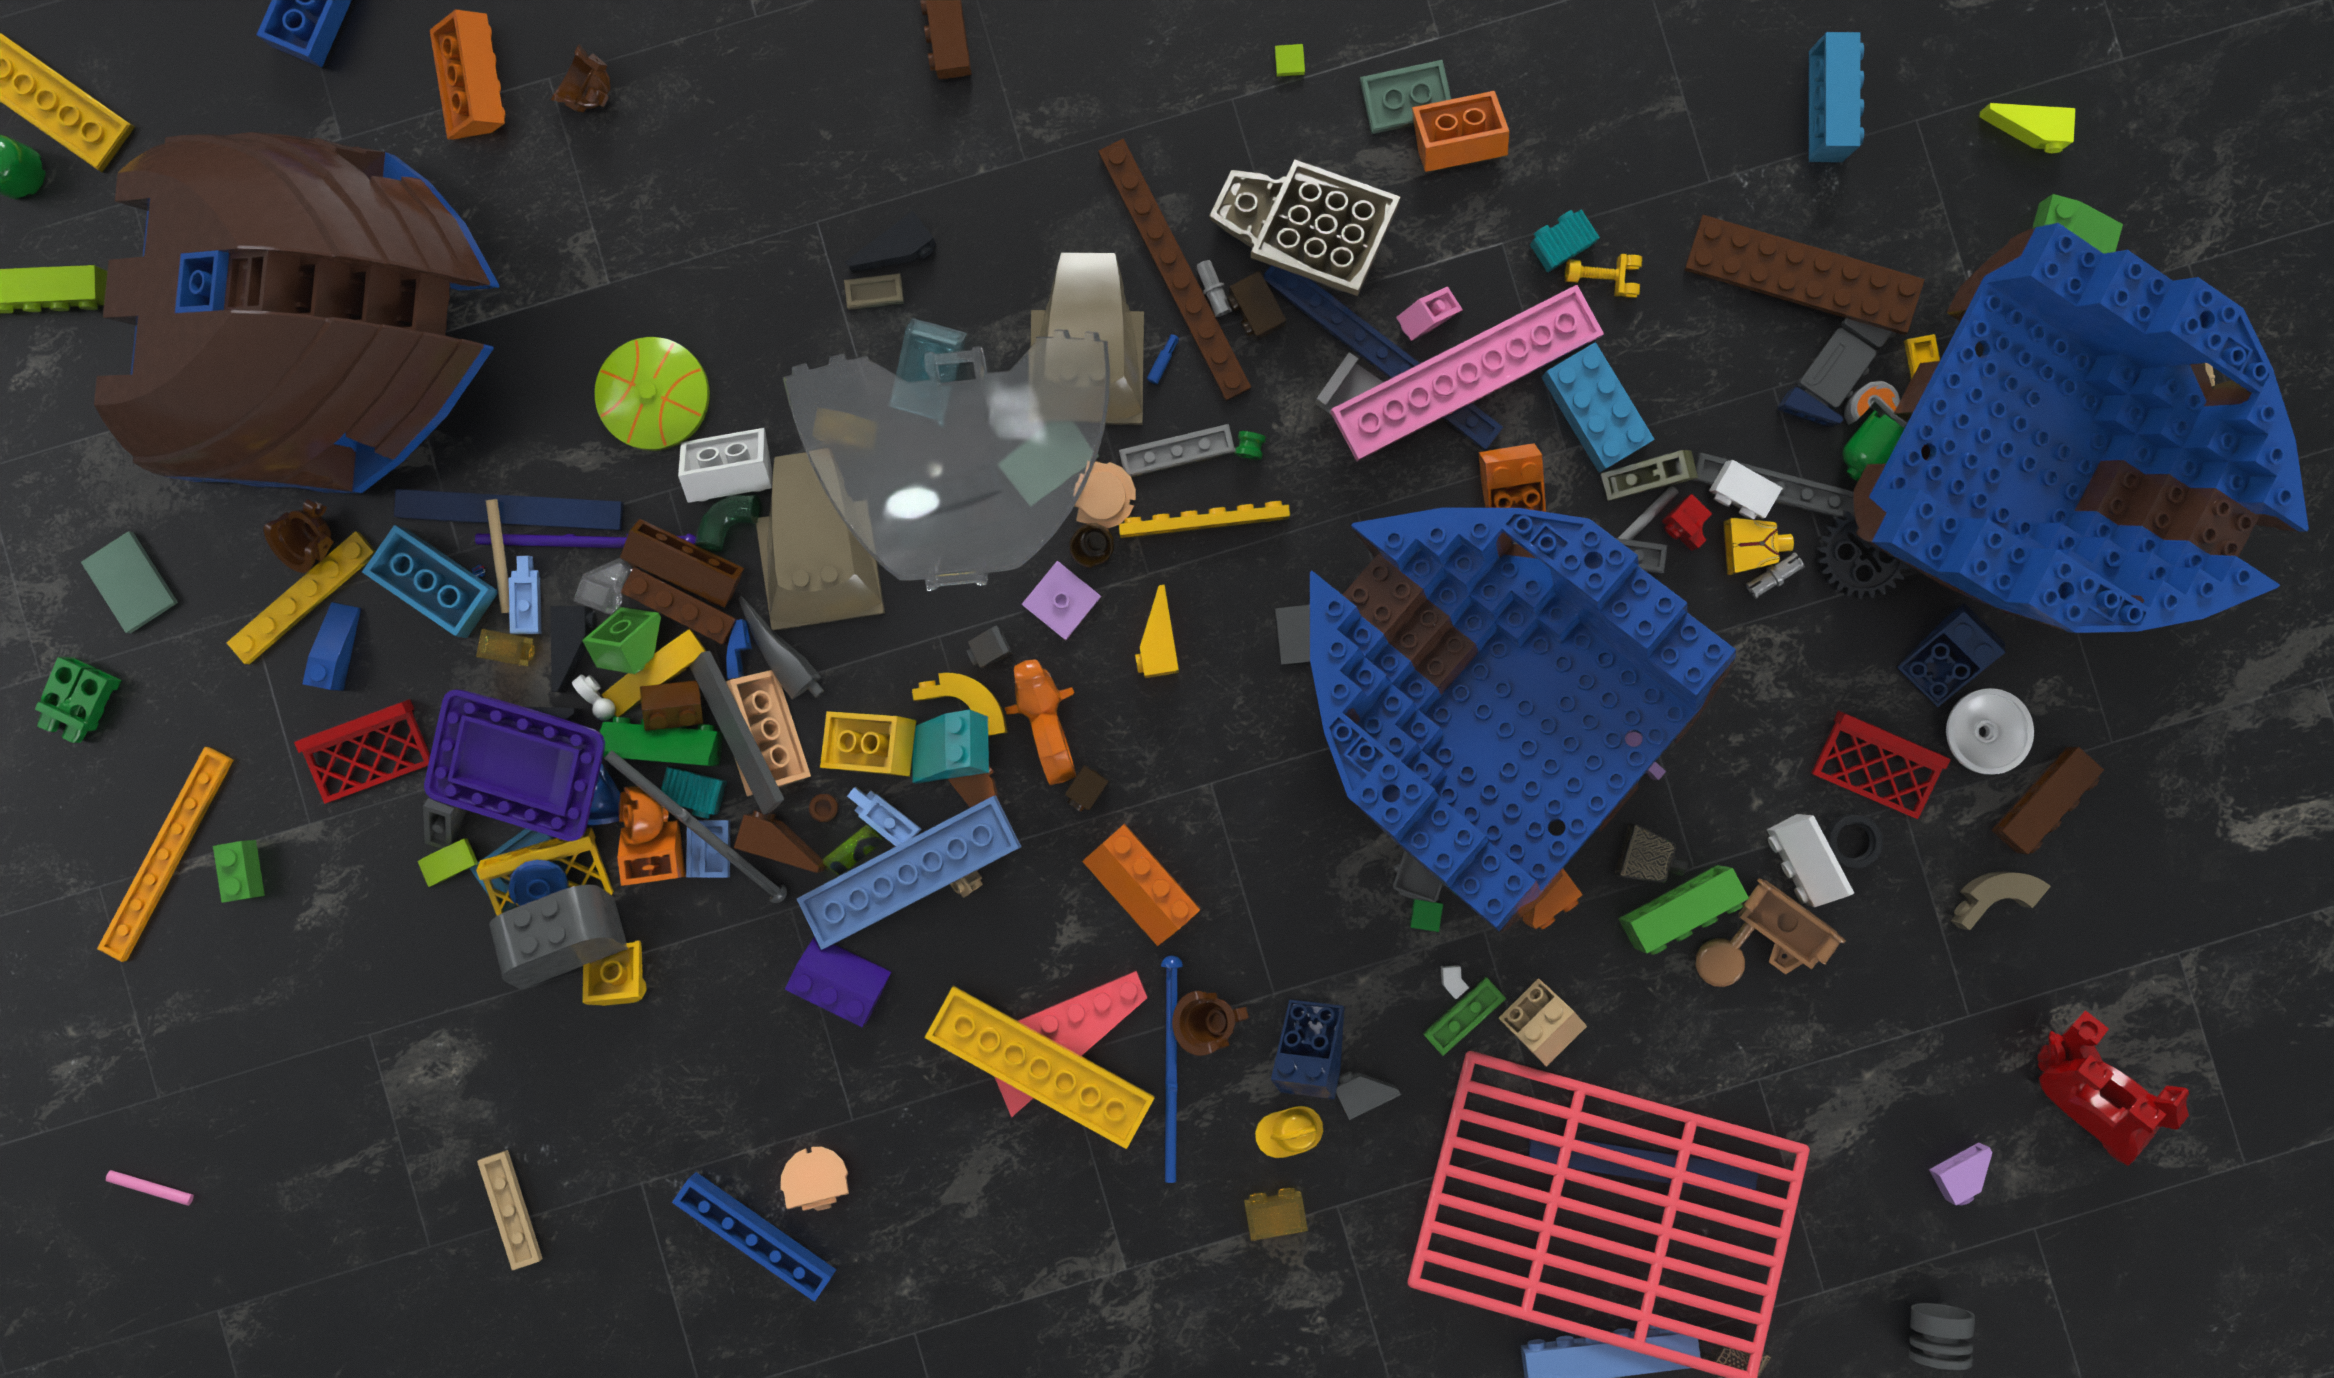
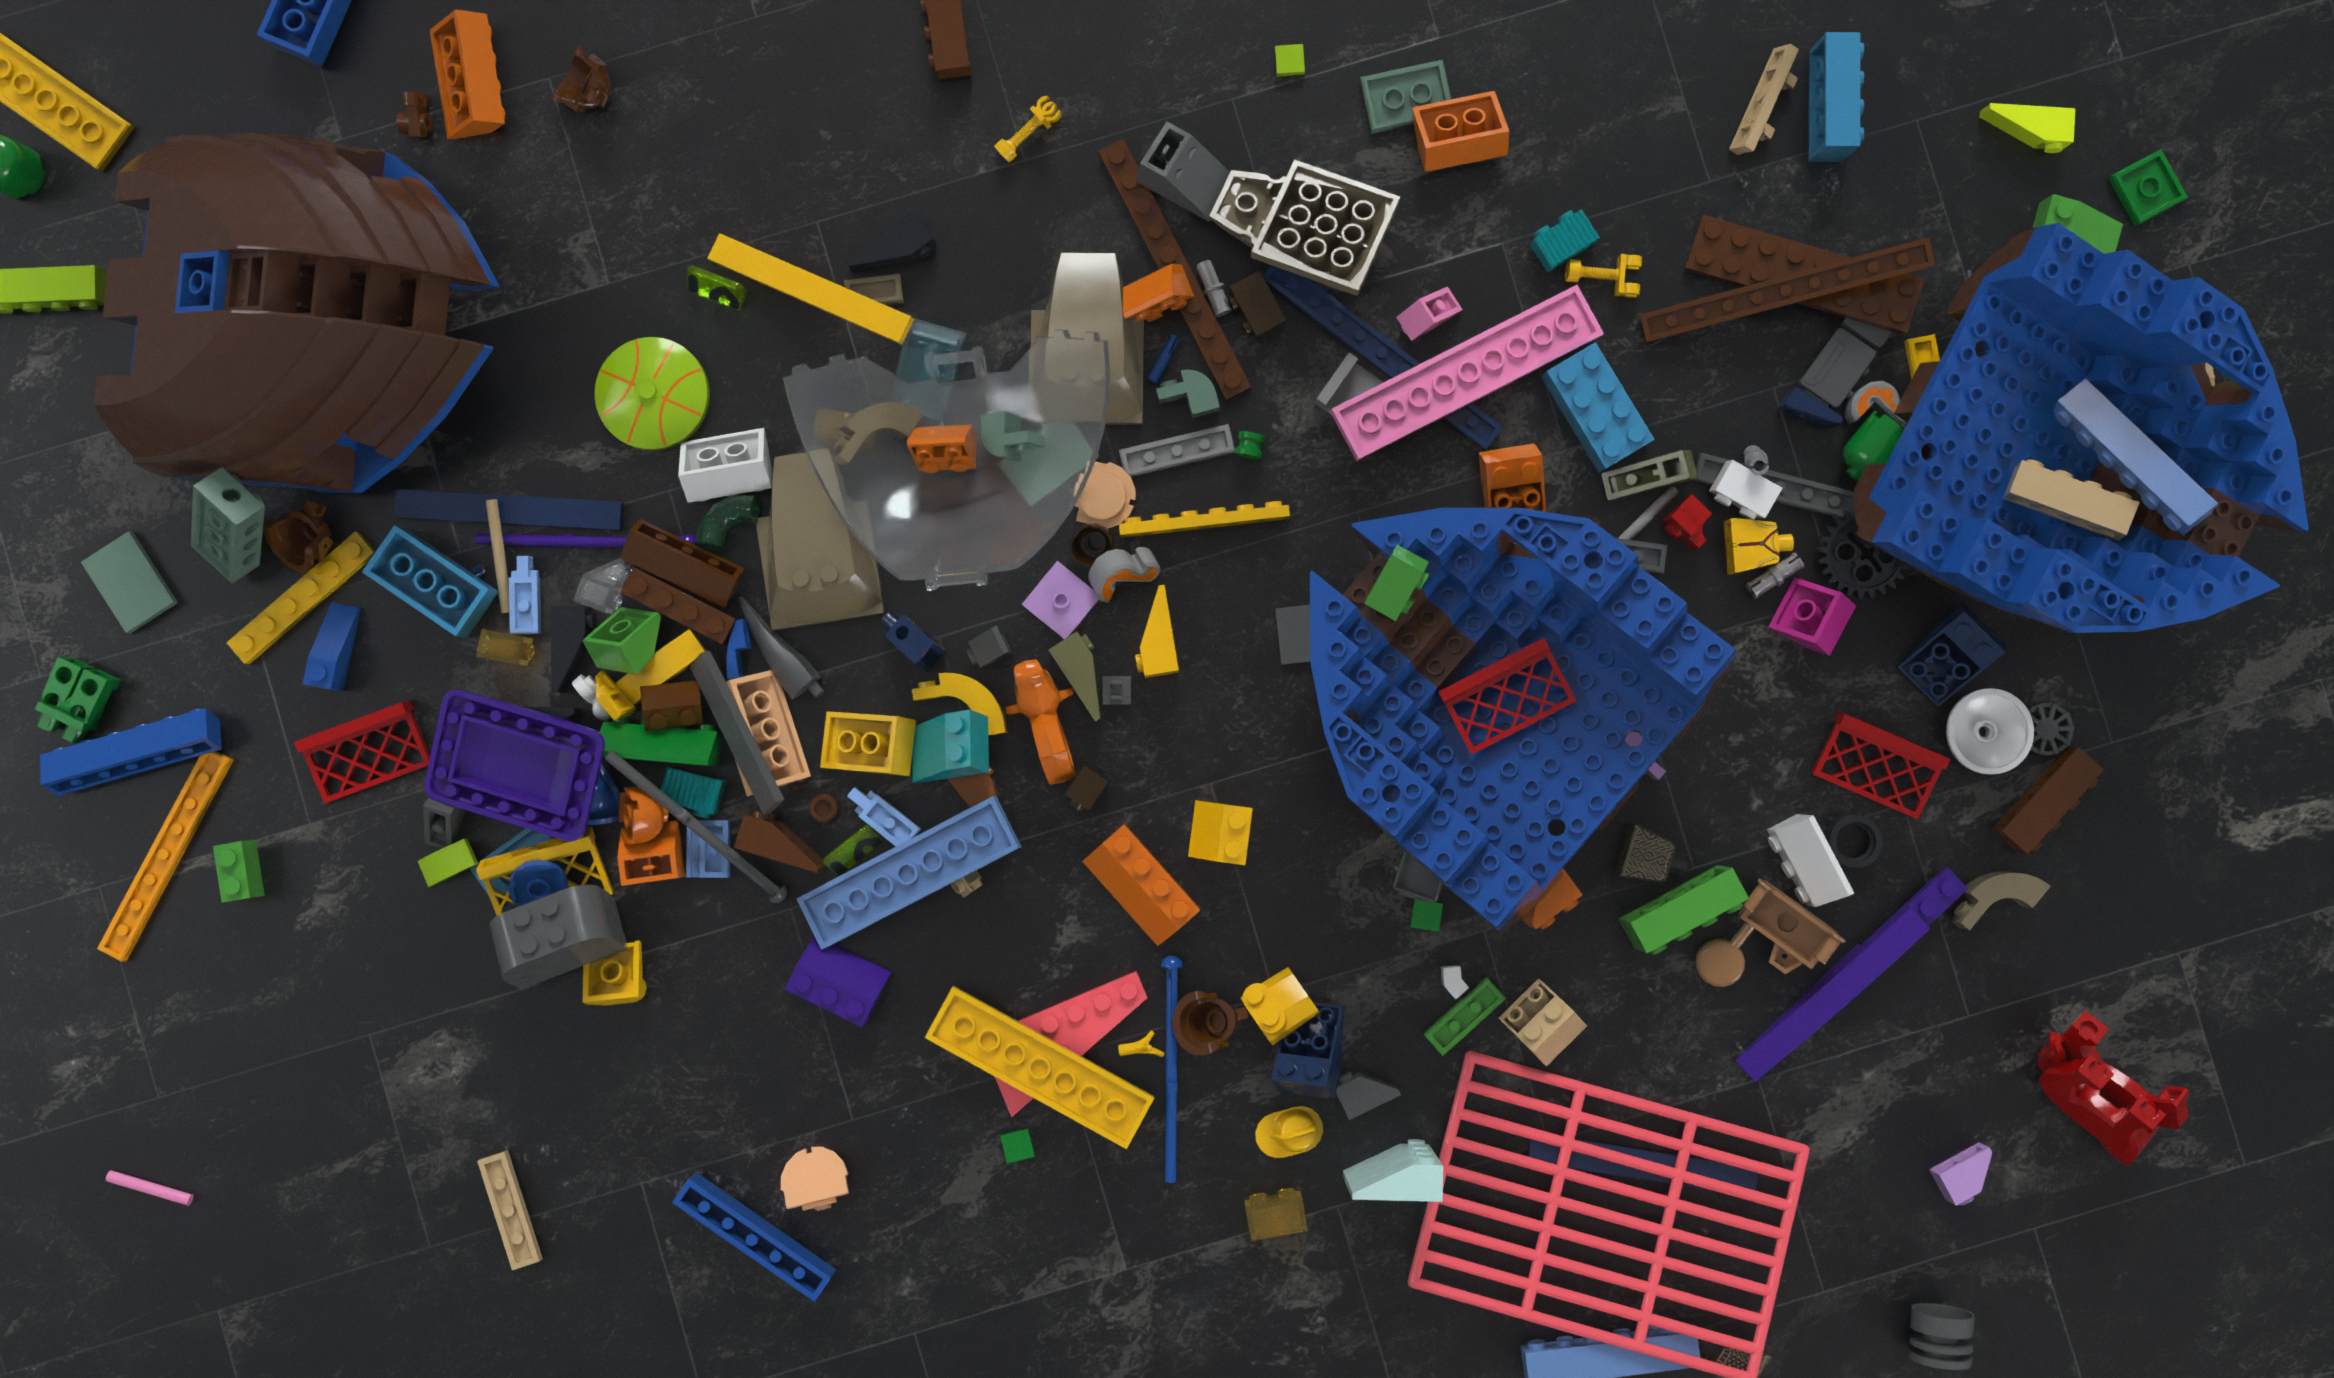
none -> blue brick [40,708,222,796]
none -> sand green brick [191,467,265,584]
none -> reddish brown plate [396,92,432,138]
none -> yellow tile [595,670,636,721]
none -> clear neon green slope [687,265,747,310]
none -> yellow tile [707,233,914,345]
none -> dark tan arch [832,402,924,466]
none -> dark blue torso [880,611,947,672]
none -> orange slope [907,425,977,473]
none -> sand green brick [981,411,1045,462]
none -> yellow bar [994,96,1062,163]
none -> green tile [1000,1128,1035,1164]
none -> olive slope [1049,631,1101,722]
none -> light grey animal [1088,547,1161,603]
none -> dark grey tile [1103,676,1131,705]
none -> yellow bar [1118,1031,1164,1057]
none -> orange slope [1123,264,1194,322]
none -> dark grey slope [1136,121,1230,222]
none -> sand green brick [1156,370,1220,419]
none -> yellow slope [1188,800,1253,865]
none -> yellow slope [1241,967,1320,1045]
none -> light aqua slope [1343,1139,1443,1202]
none -> bright green brick [1364,545,1429,621]
none -> red fence [1438,638,1577,755]
none -> reddish brown plate [1639,237,1936,342]
none -> tan hinge [1729,44,1799,155]
none -> dark purple slope [1735,867,1968,1082]
none -> light grey pin [1743,445,1769,475]
none -> dark pink slope [1768,577,1856,656]
none -> tan brick [2002,460,2140,541]
none -> dark grey wheel [2028,702,2075,756]
none -> medium blue brick [2053,378,2218,536]
none -> green tile [2108,149,2188,226]

